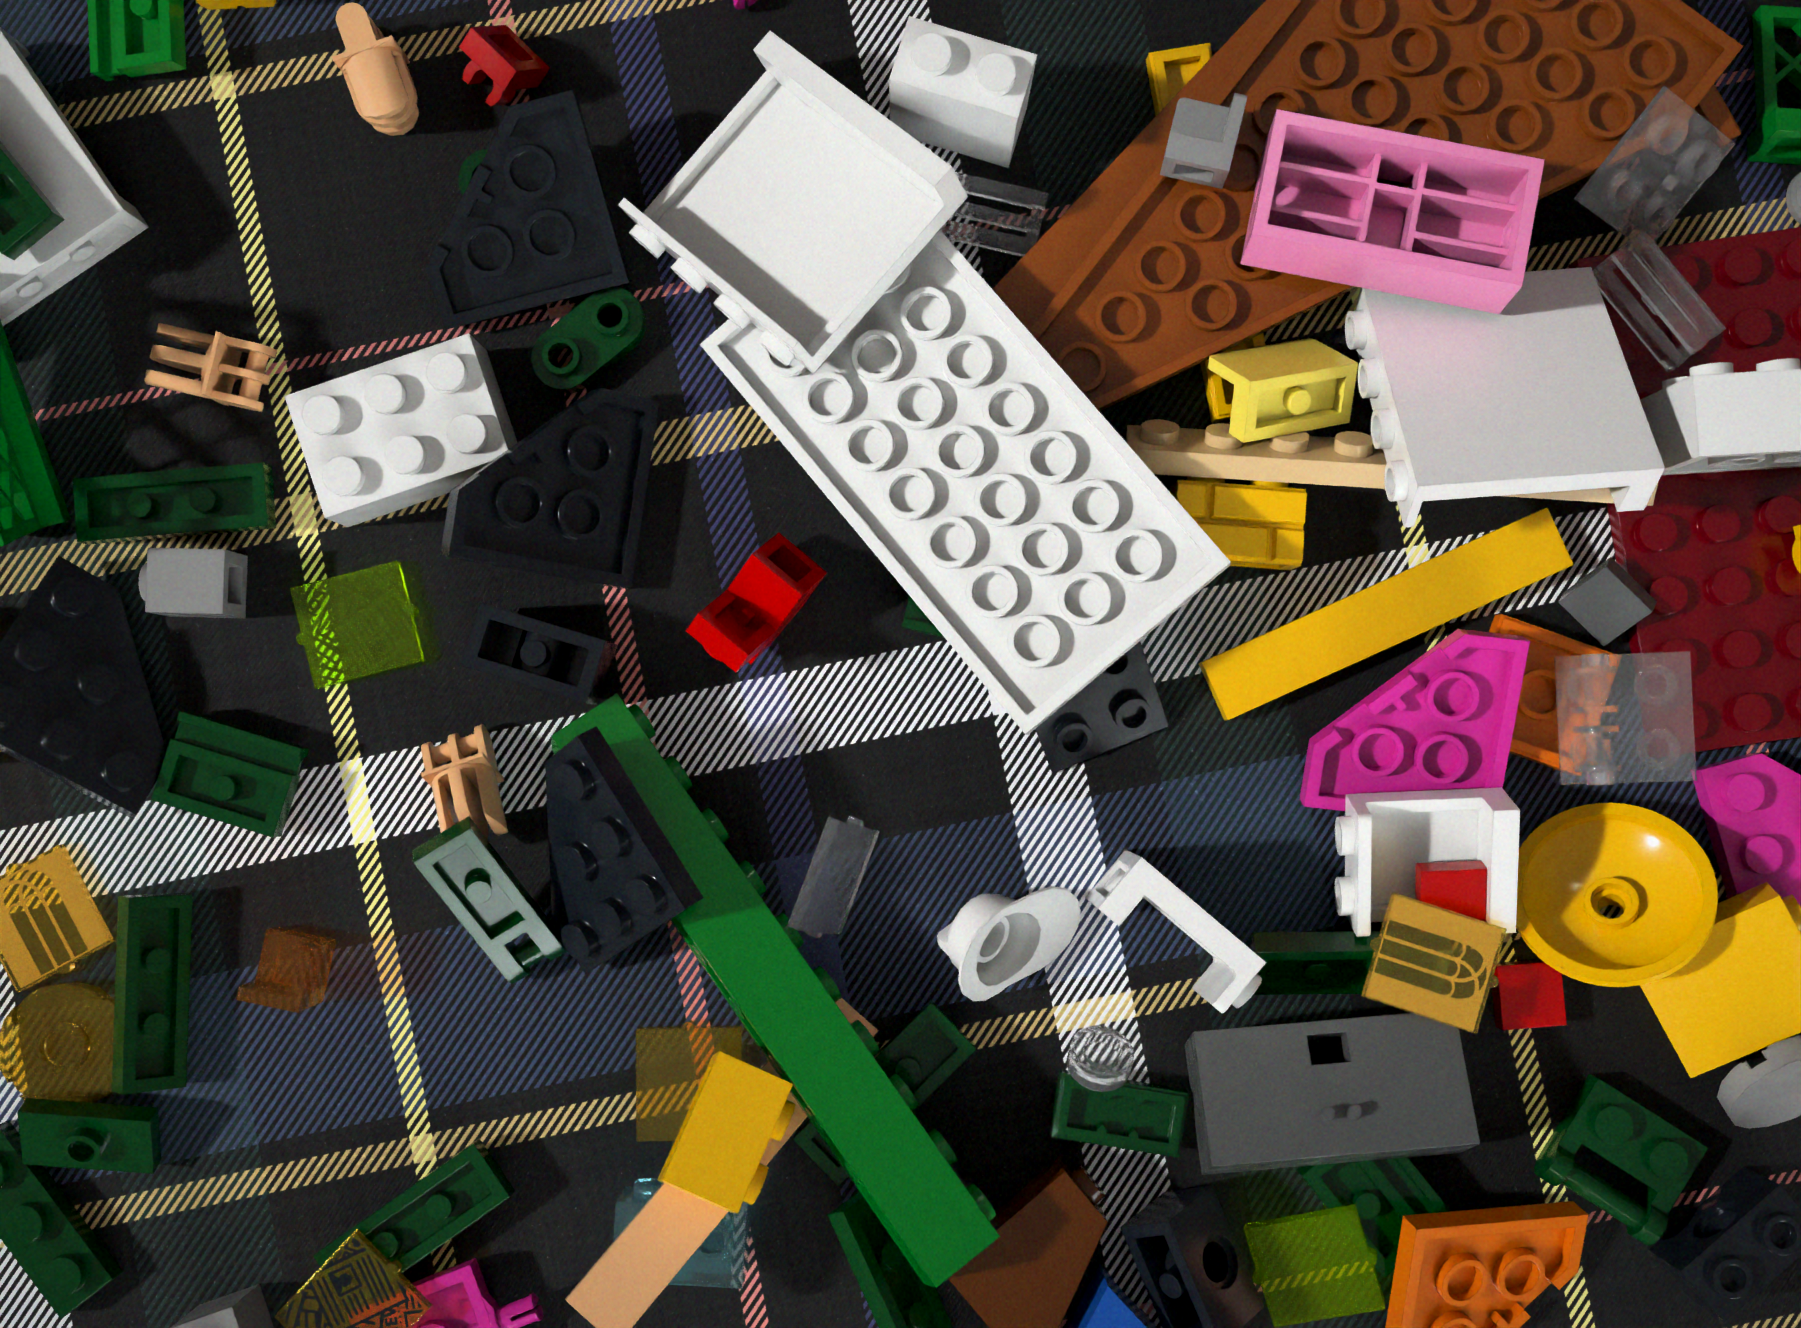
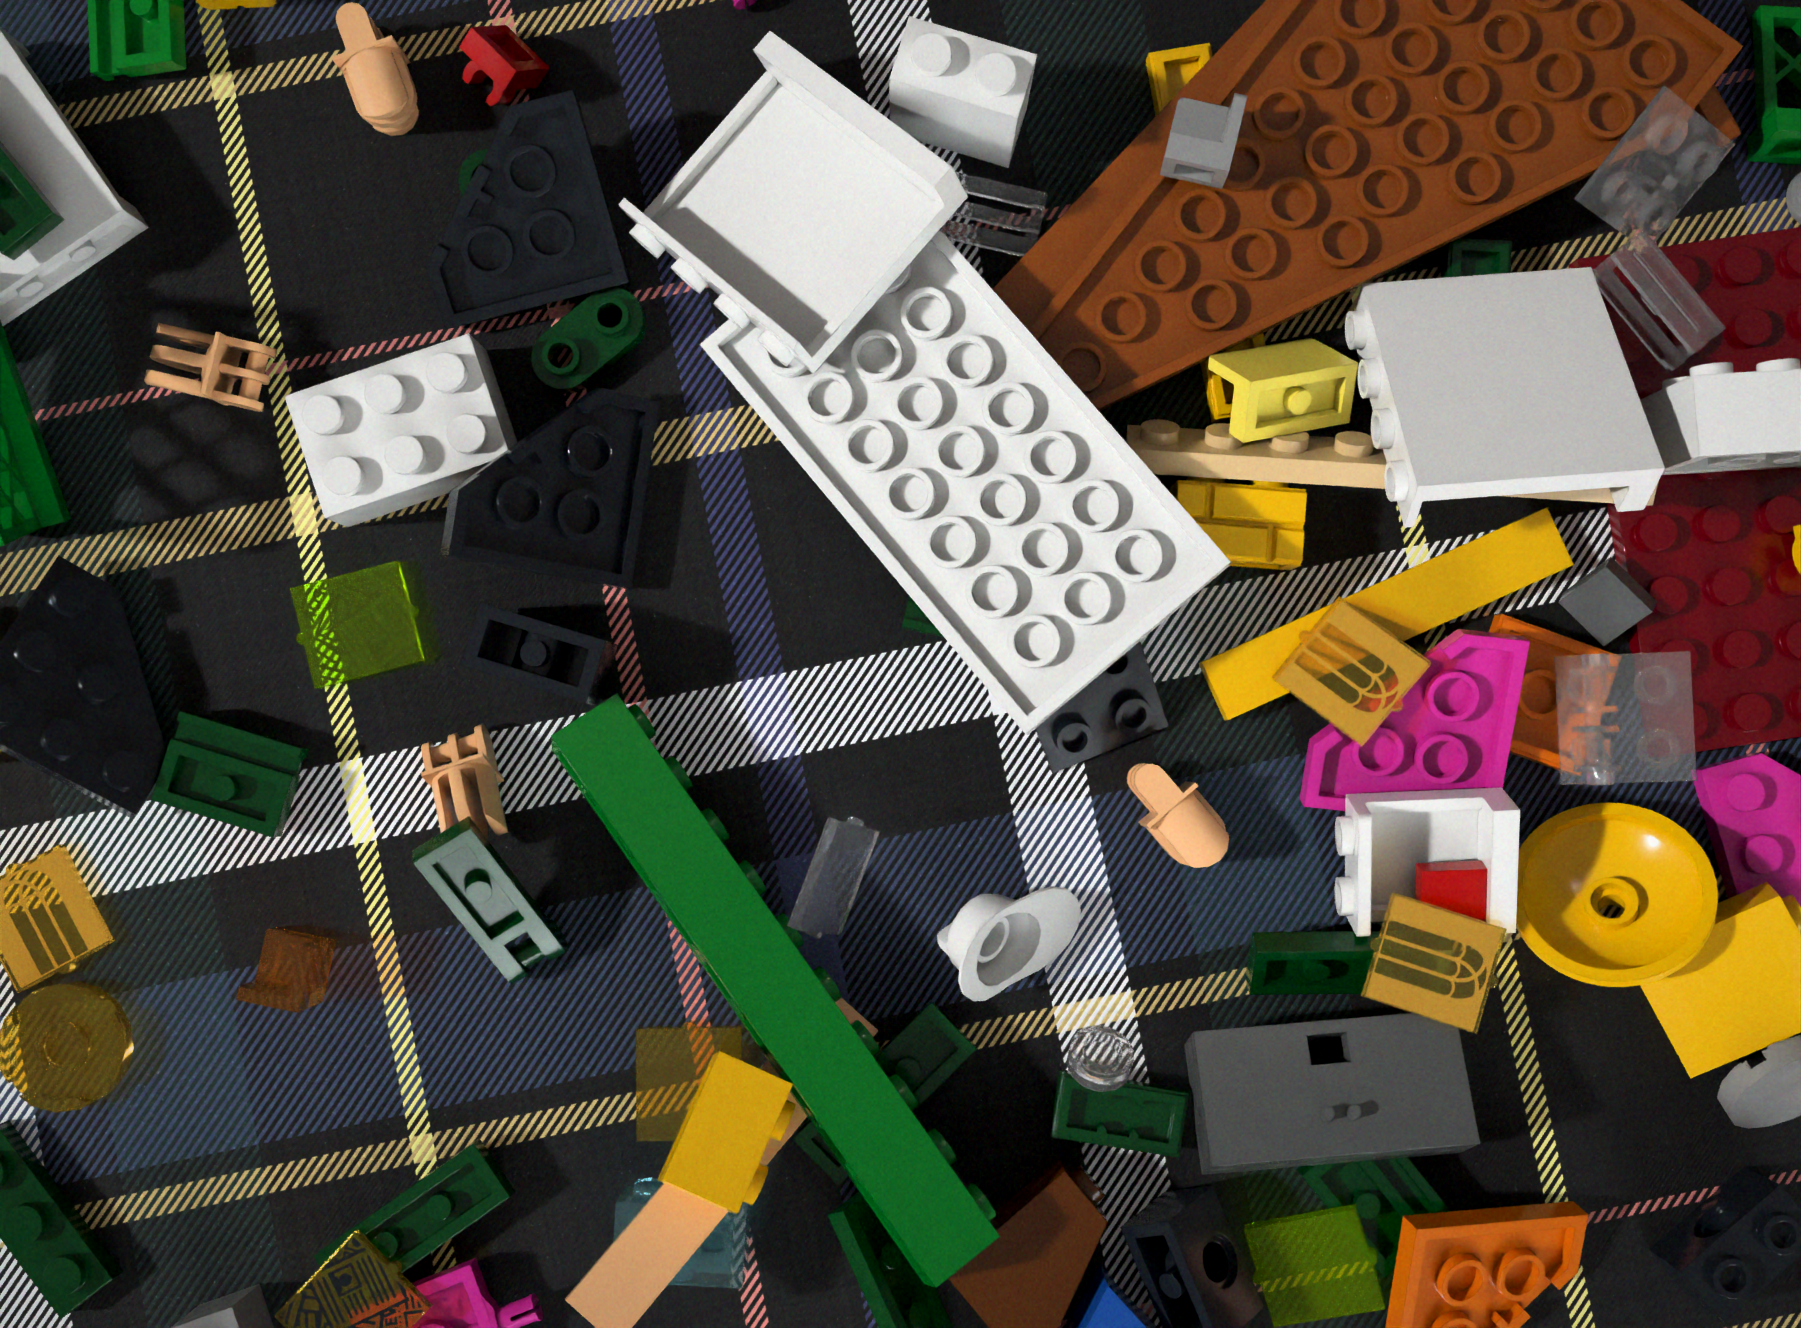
dark green plate [17,1098,161,1174] -> none
dark green plate [73,462,276,545] -> none
dark green plate [112,893,193,1095] -> none
light grey brick [139,548,248,618] -> none
black plate [545,726,704,974] -> none
red brick [686,532,827,673] -> none
white panel [1085,850,1266,1013] -> none
bright pink brick [1240,109,1545,314] -> none
red tile [1490,959,1567,1030] -> none
dark green plate [1534,1074,1708,1246] -> none
none -> light nougat arm [1127,763,1229,868]
none -> clear yellow piece [1272,596,1431,747]

